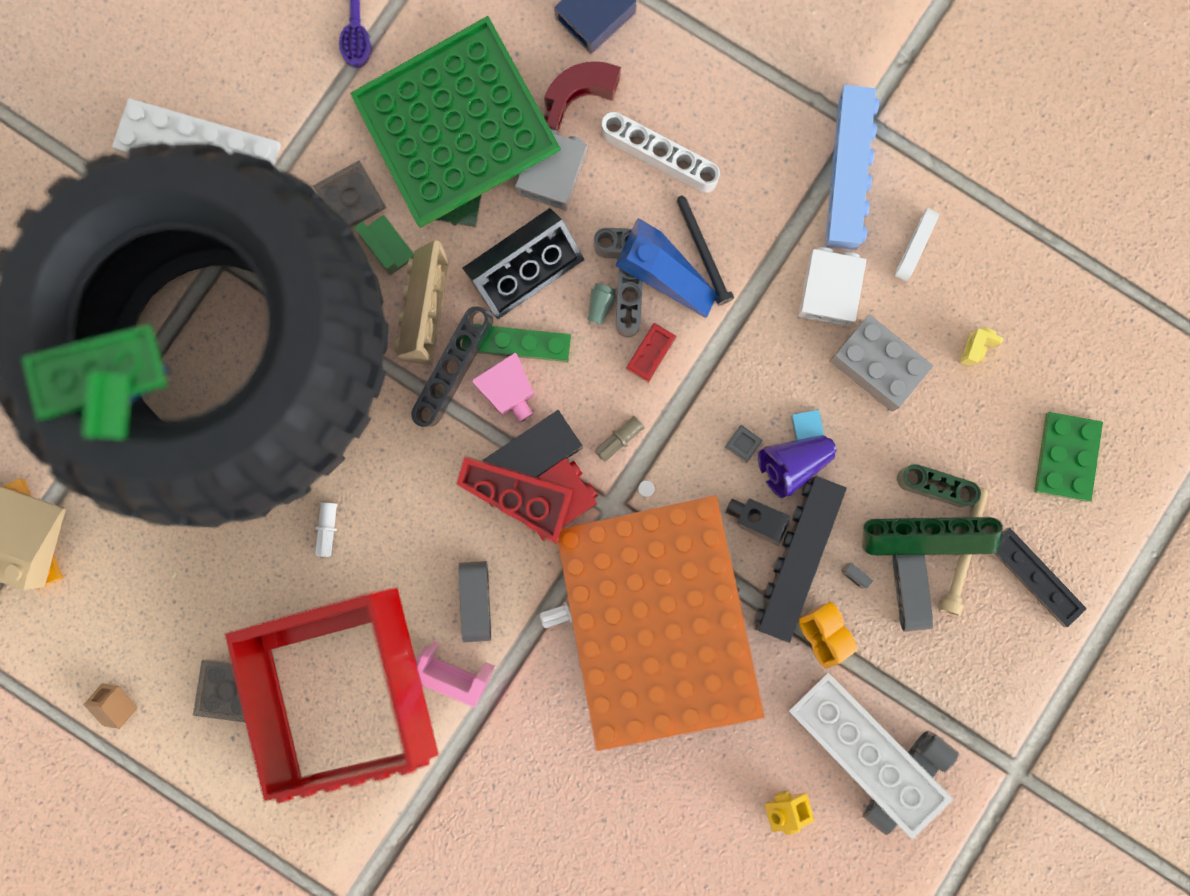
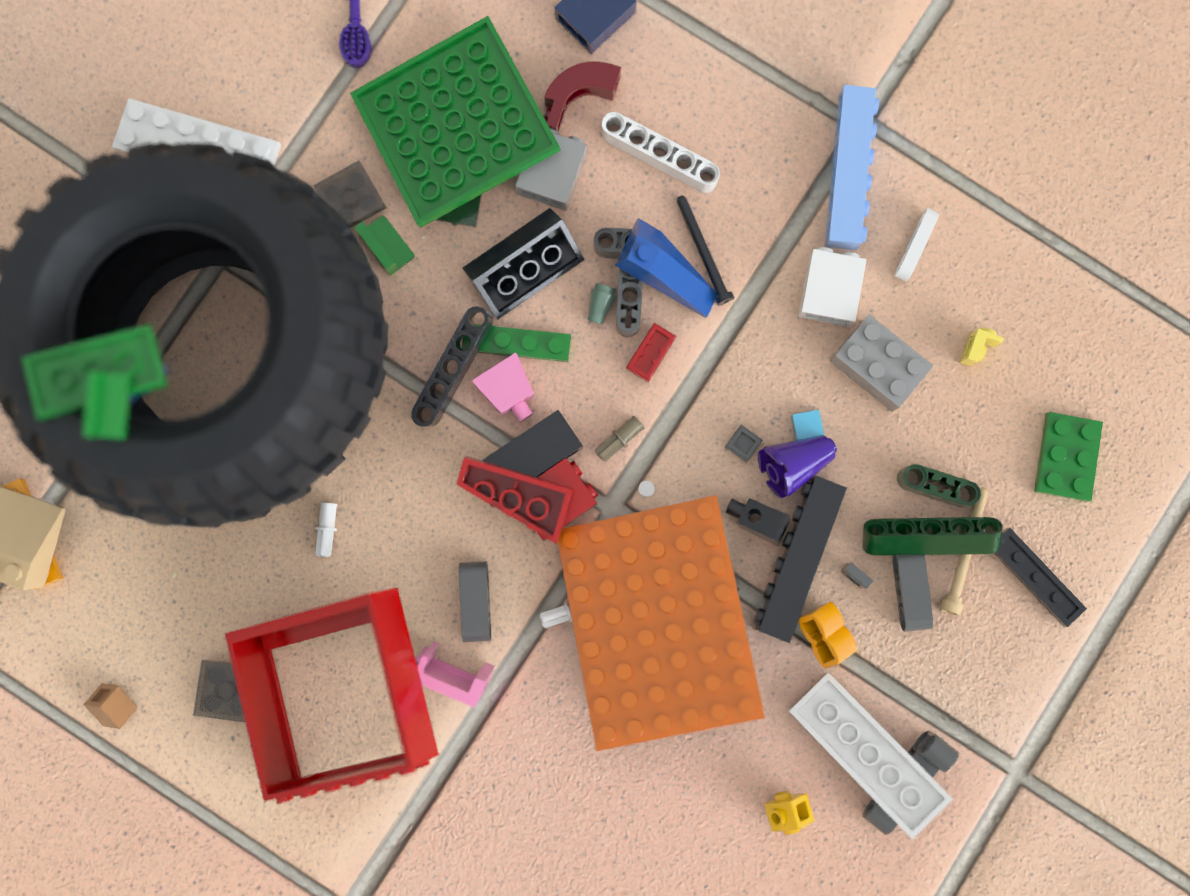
tan slope [394,240,449,365] -> none

